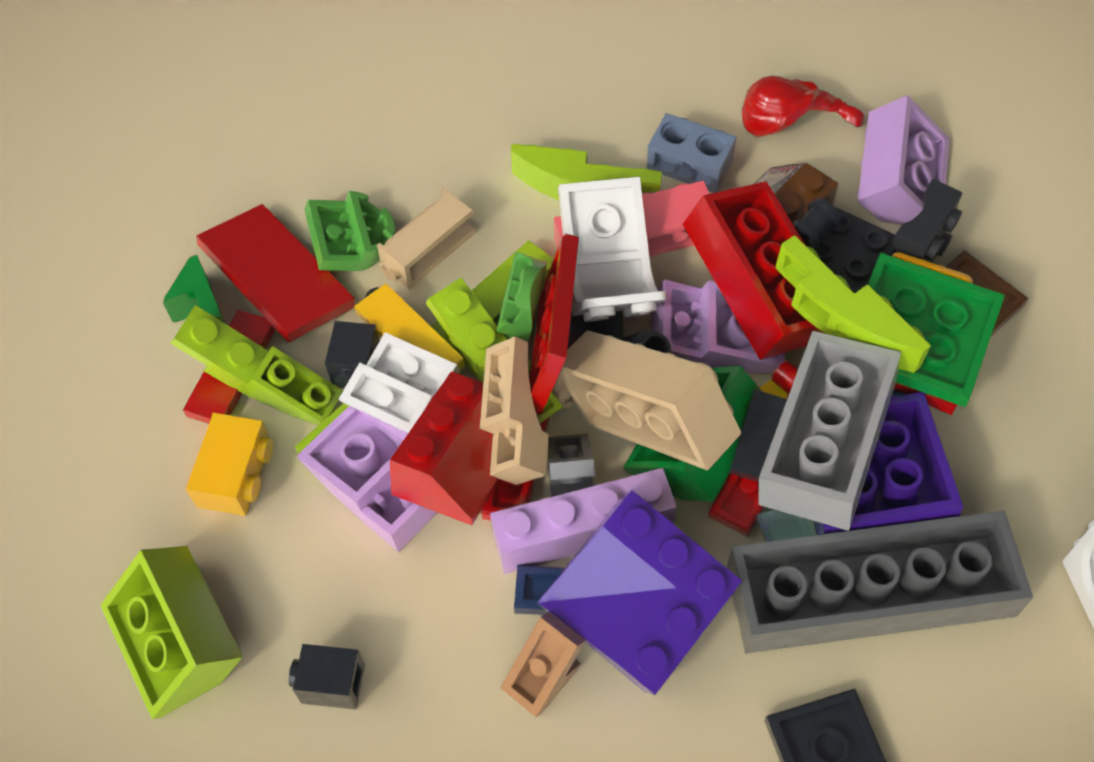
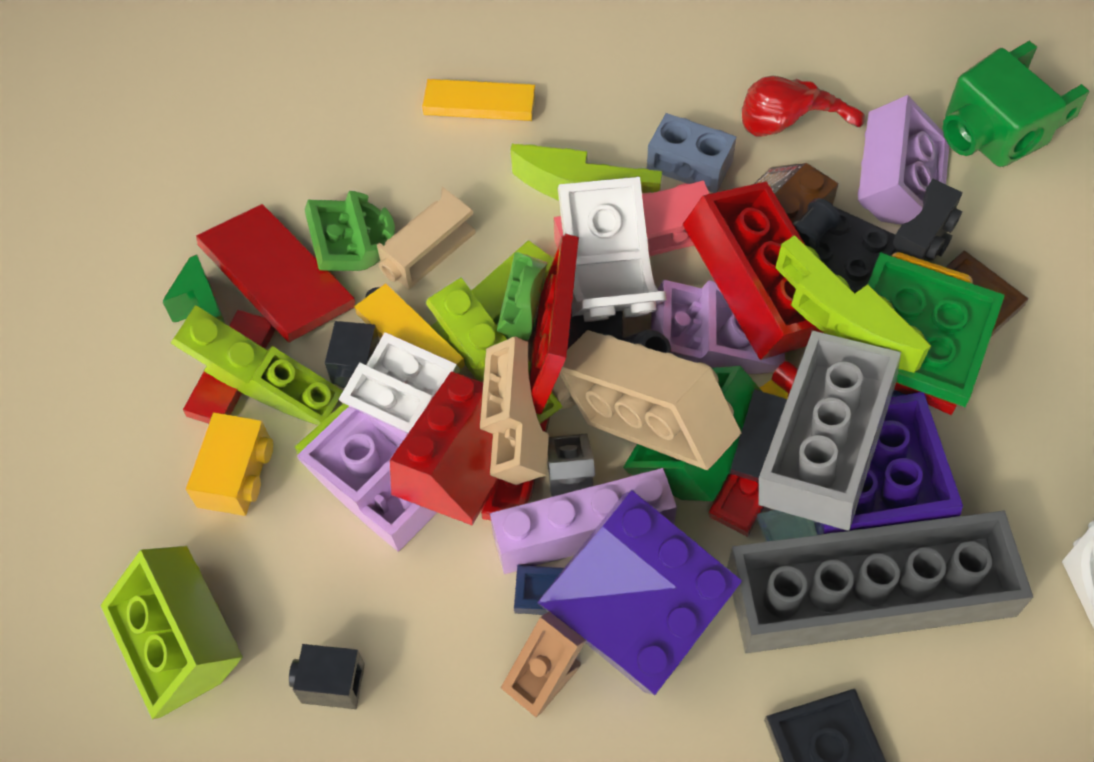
none -> yellow tile [422,79,535,121]
none -> green piece [942,40,1090,167]

